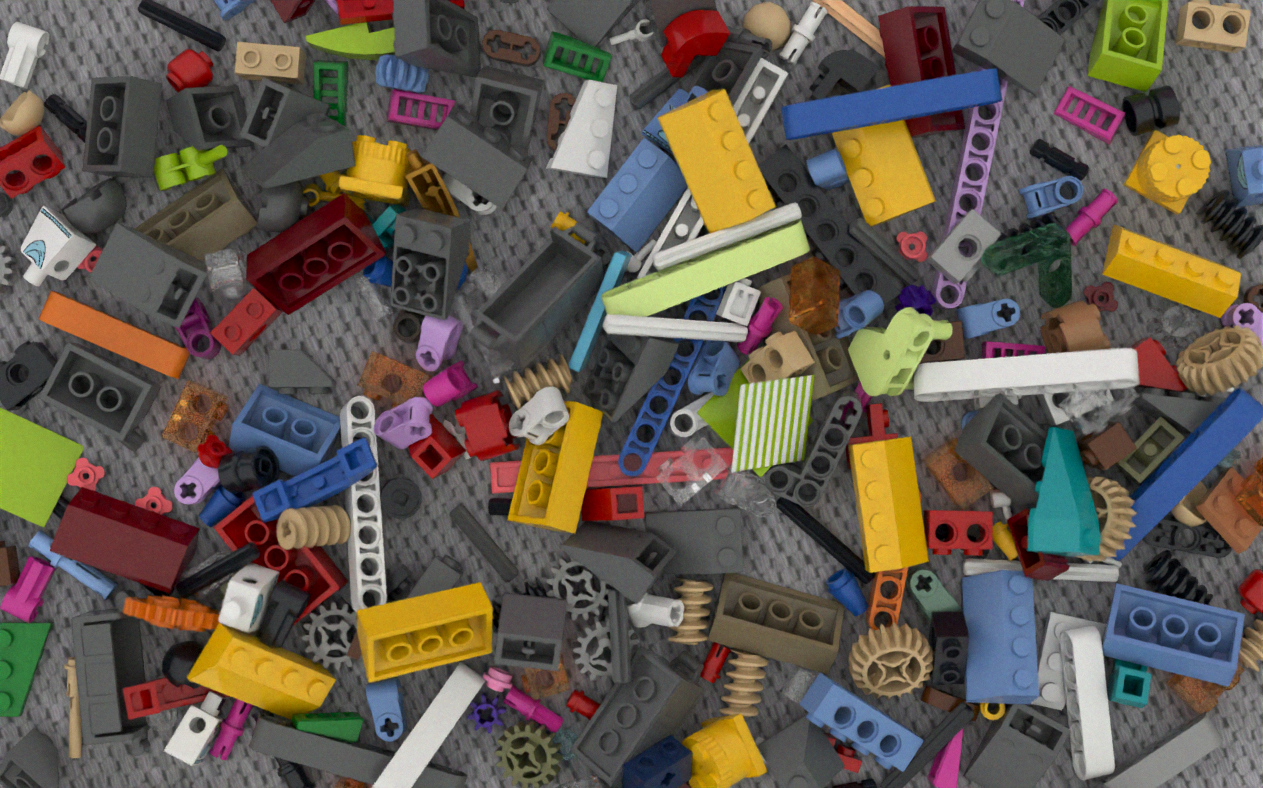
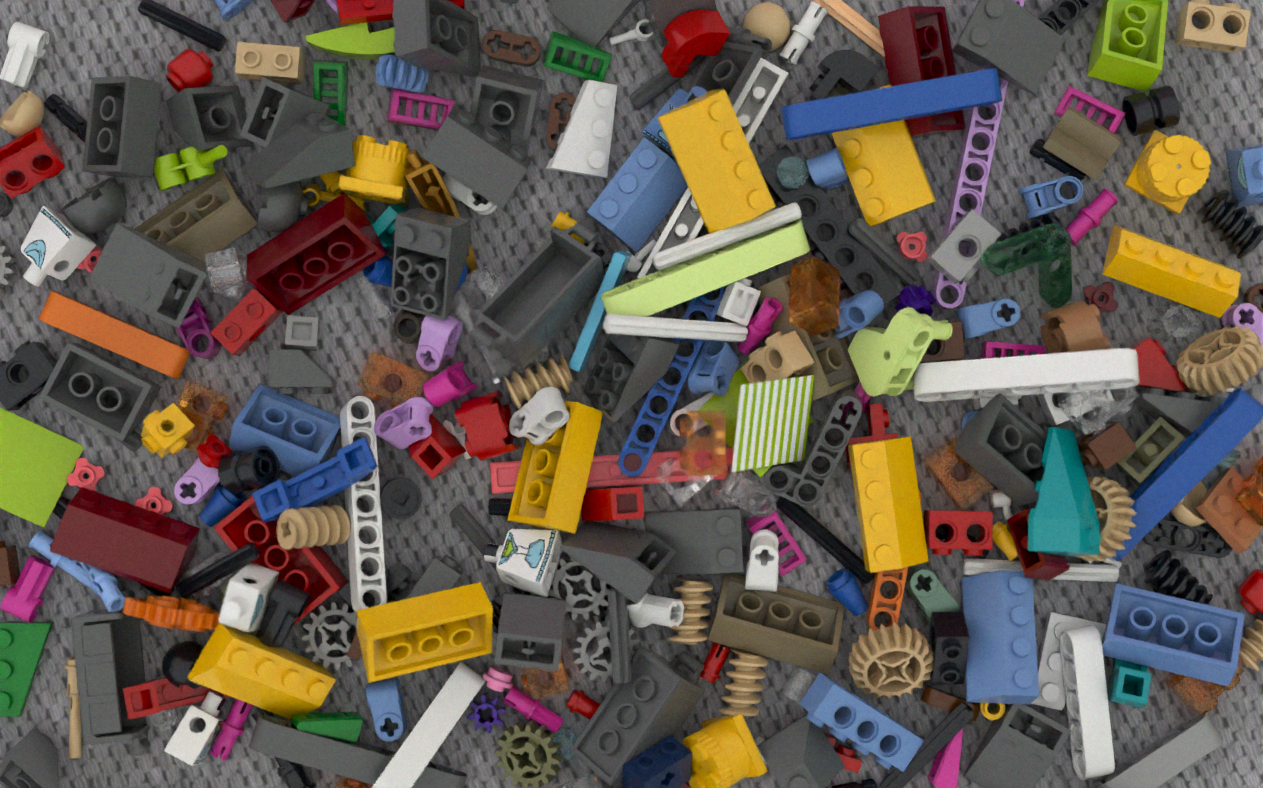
none -> light blue pin [79,562,125,613]
none -> yellow brick [141,403,195,458]
none -> light grey plate [285,315,319,351]
none -> white torso [484,529,563,597]
none -> clear orange brick [680,411,726,476]
none -> white piece [745,529,779,592]
none -> dark pink slope [746,505,807,577]
none -> clear light blue plate [777,157,809,189]
none -> dark tan panel [1043,107,1122,180]

